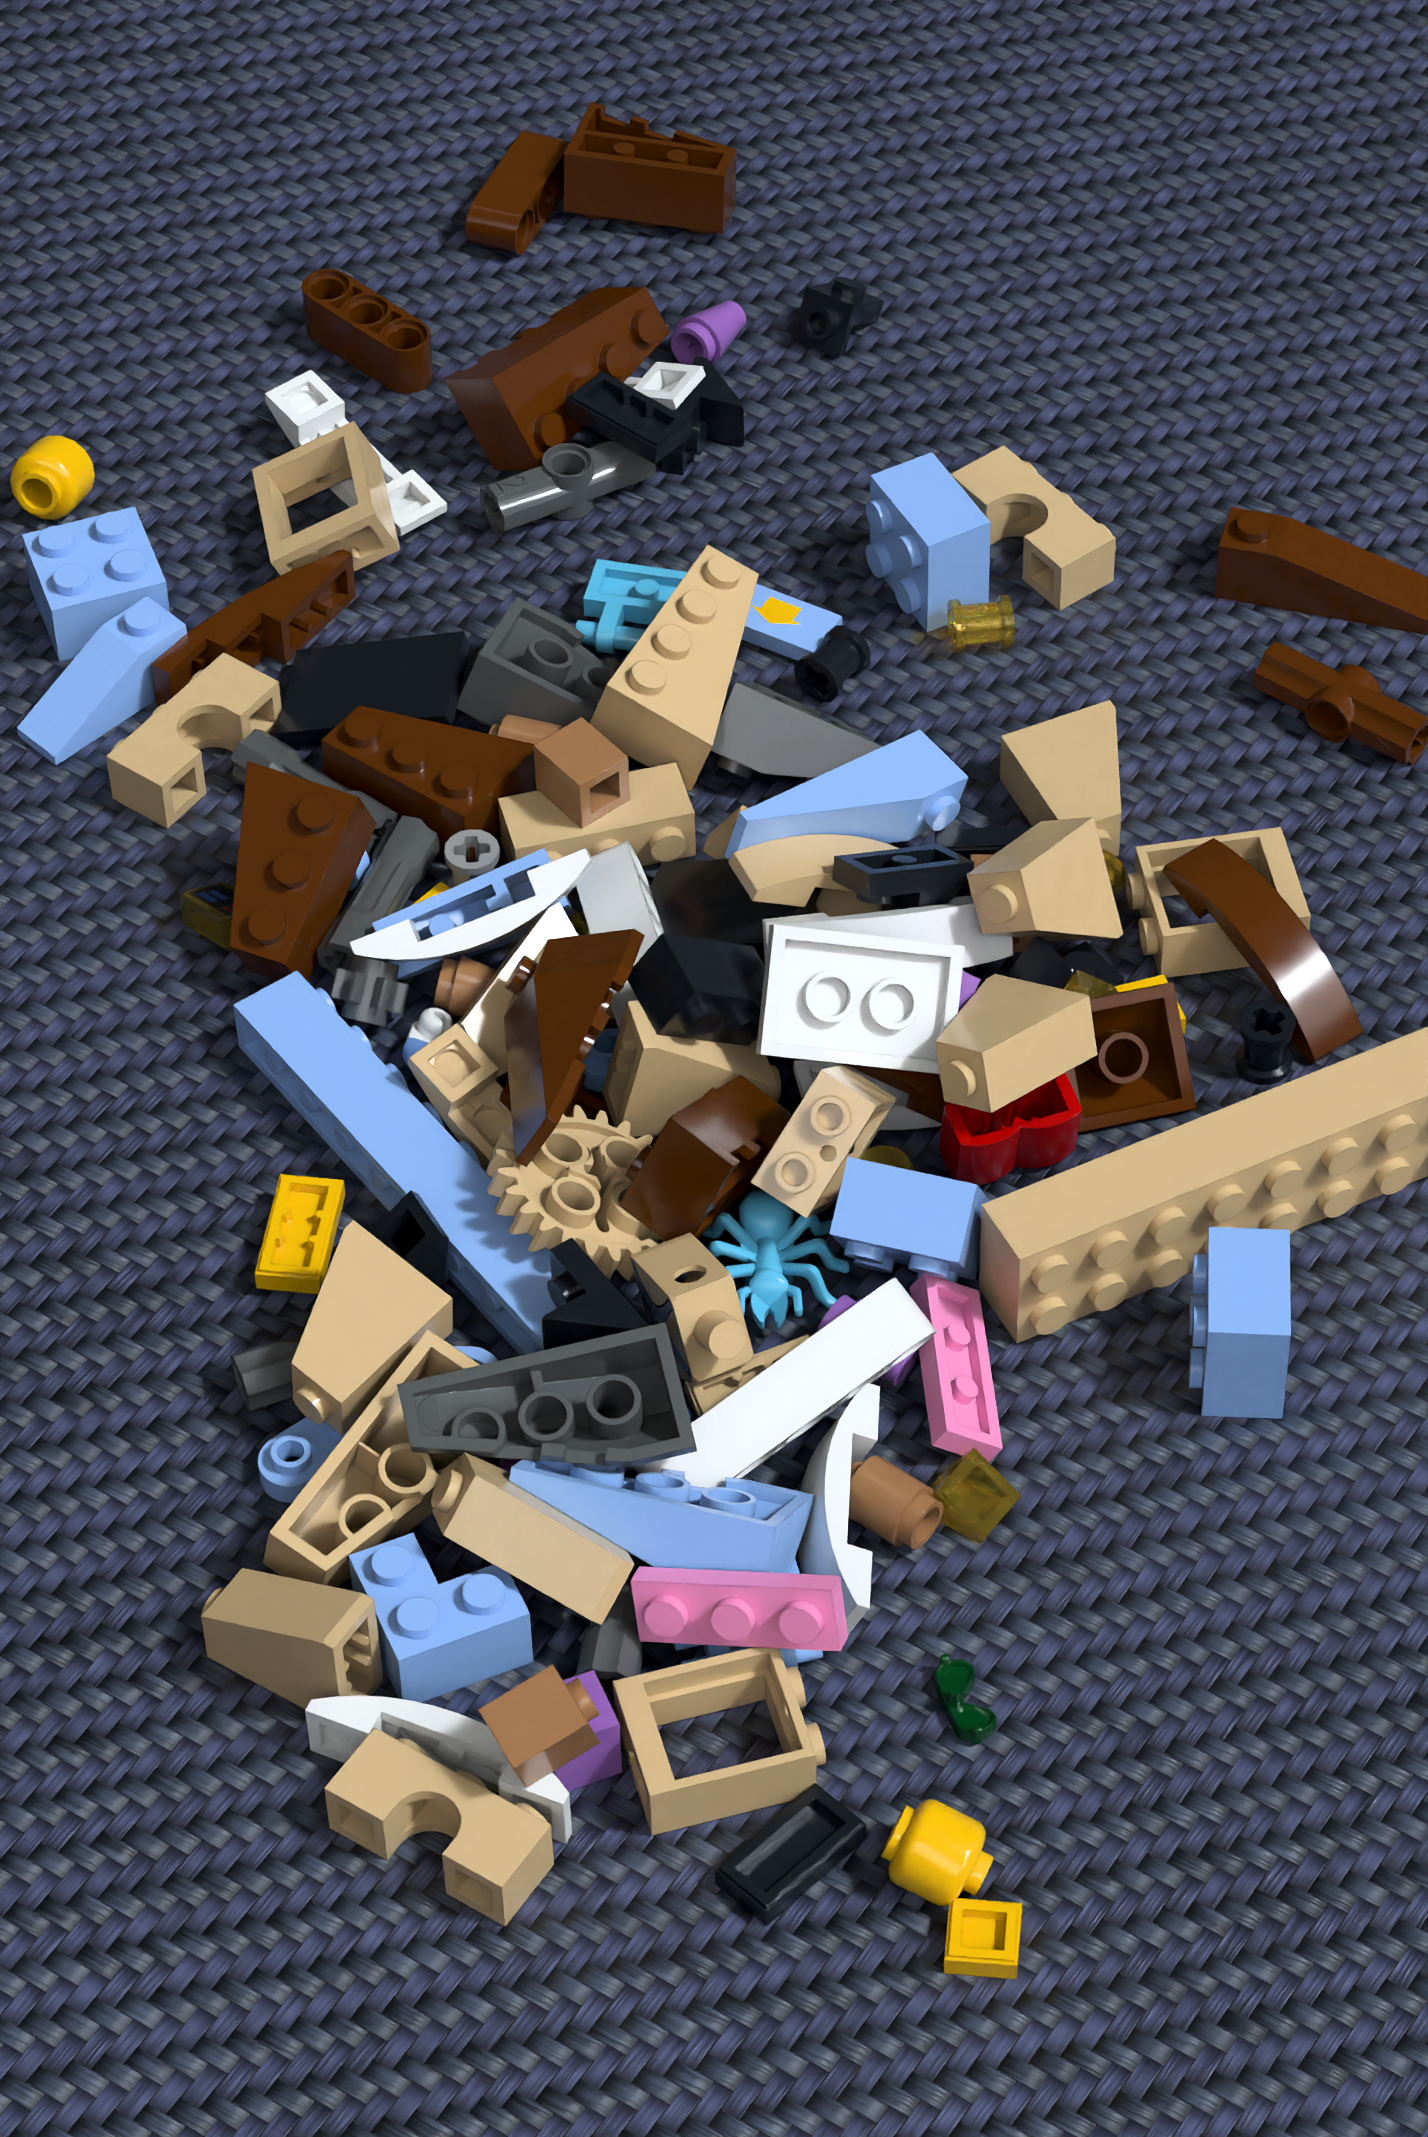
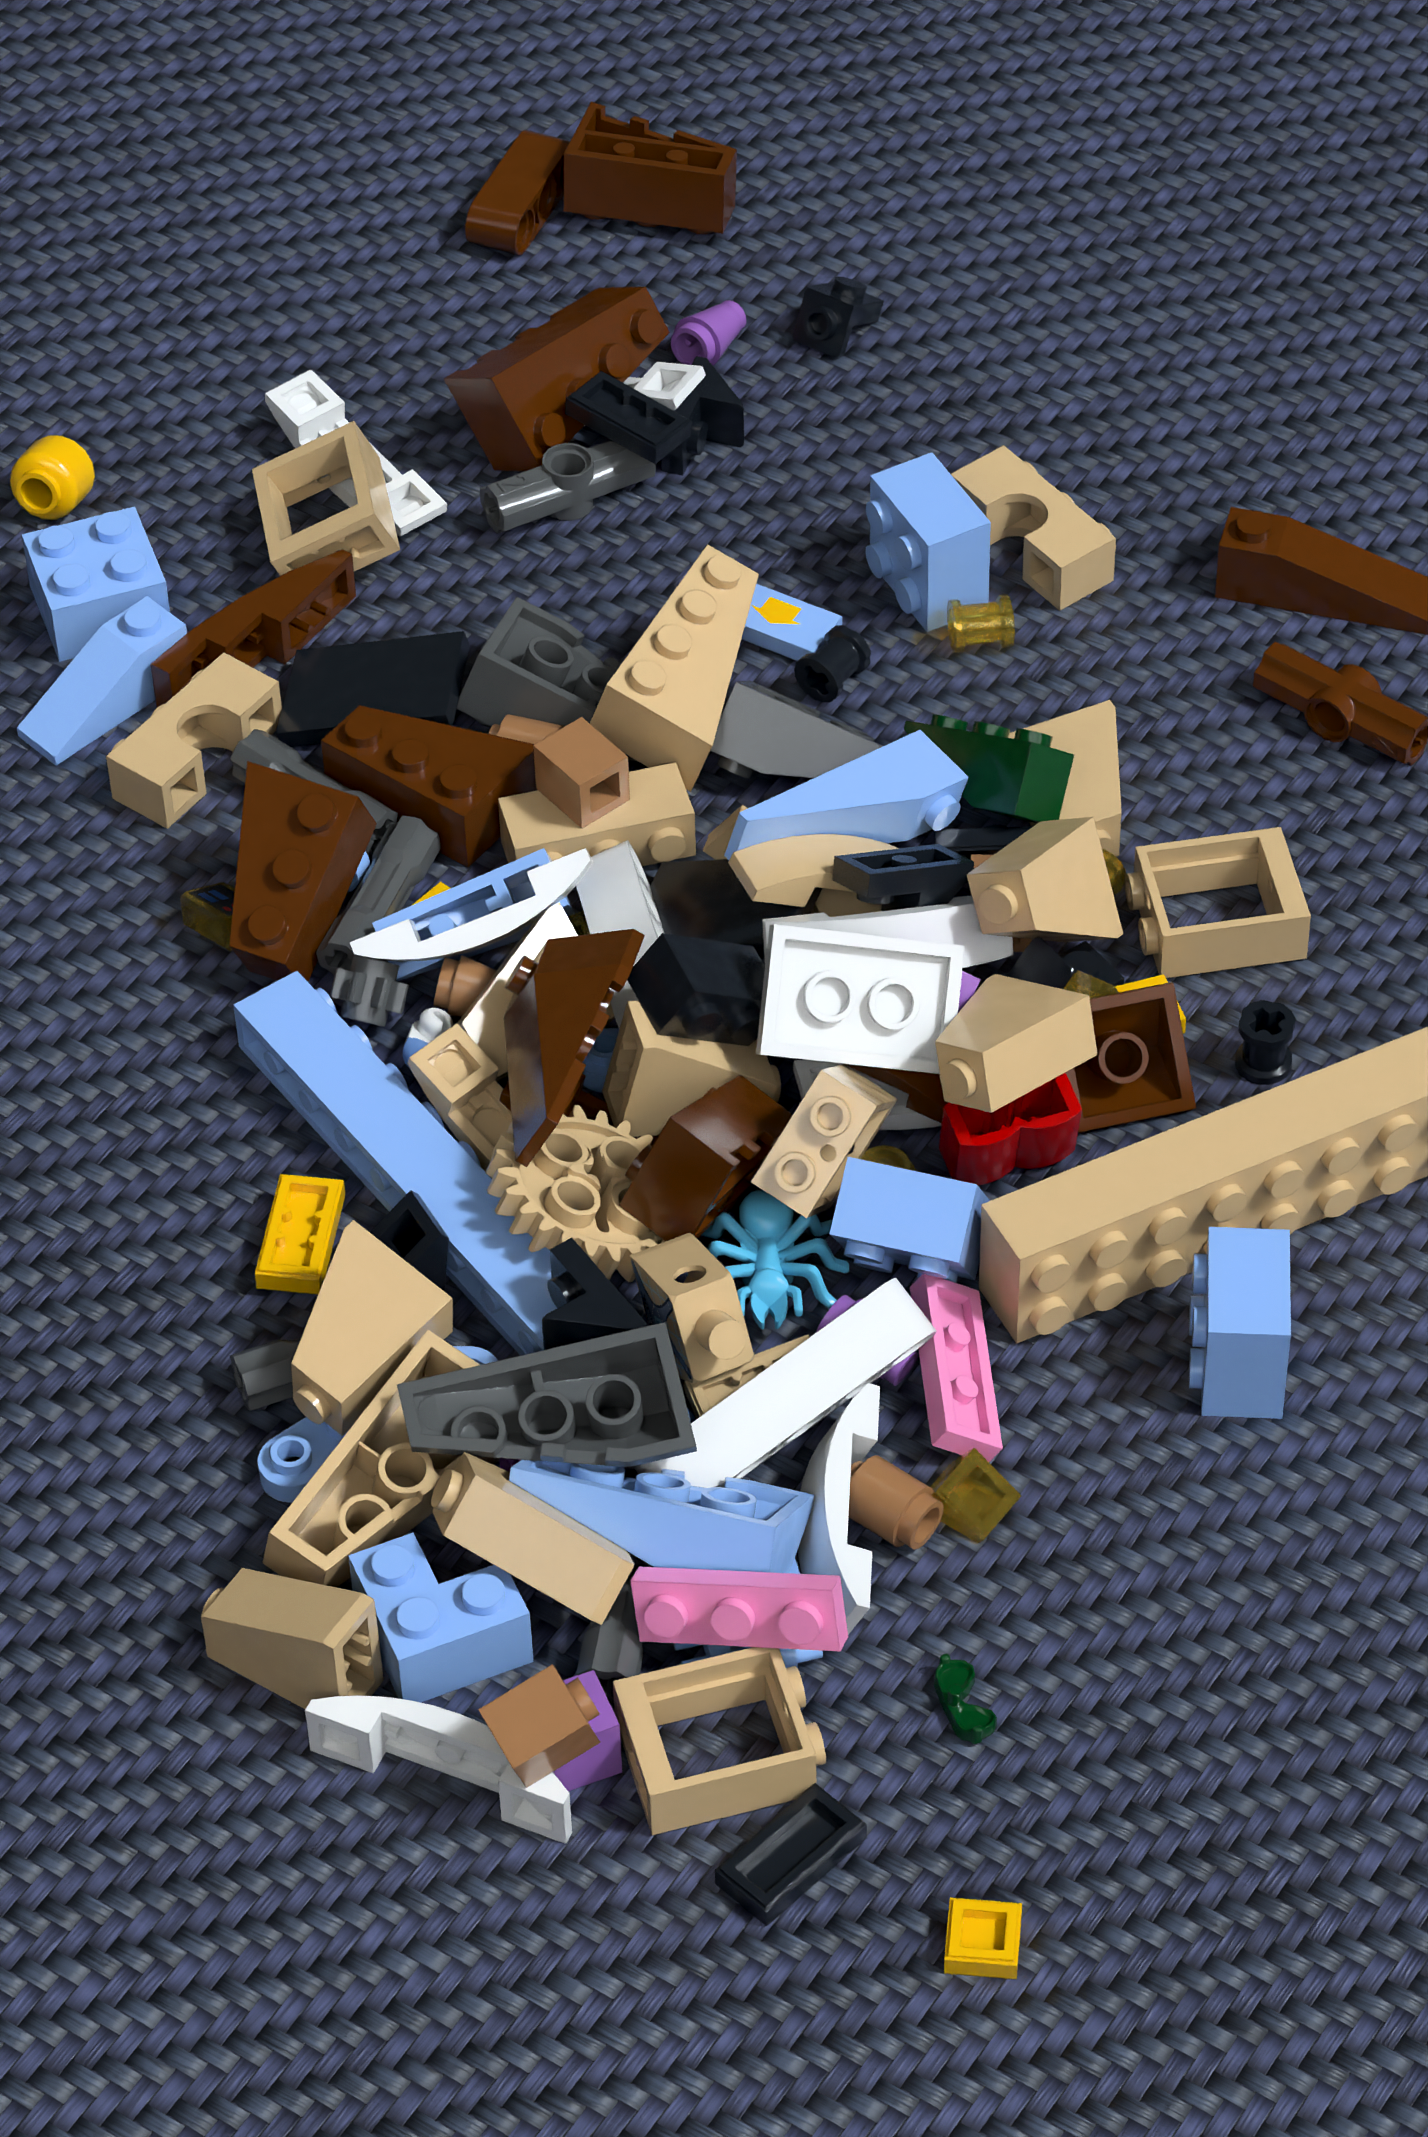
reddish brown beam [302,269,433,394] -> none
tan arch [324,1727,554,1926] -> none
light grey bush [444,829,500,888] -> none
medium azure plate [575,559,687,655] -> none
yellow head [881,1799,994,1907] -> none
reddish brown slope [1162,838,1363,1066] -> none
none -> dark green slope [904,714,1074,823]

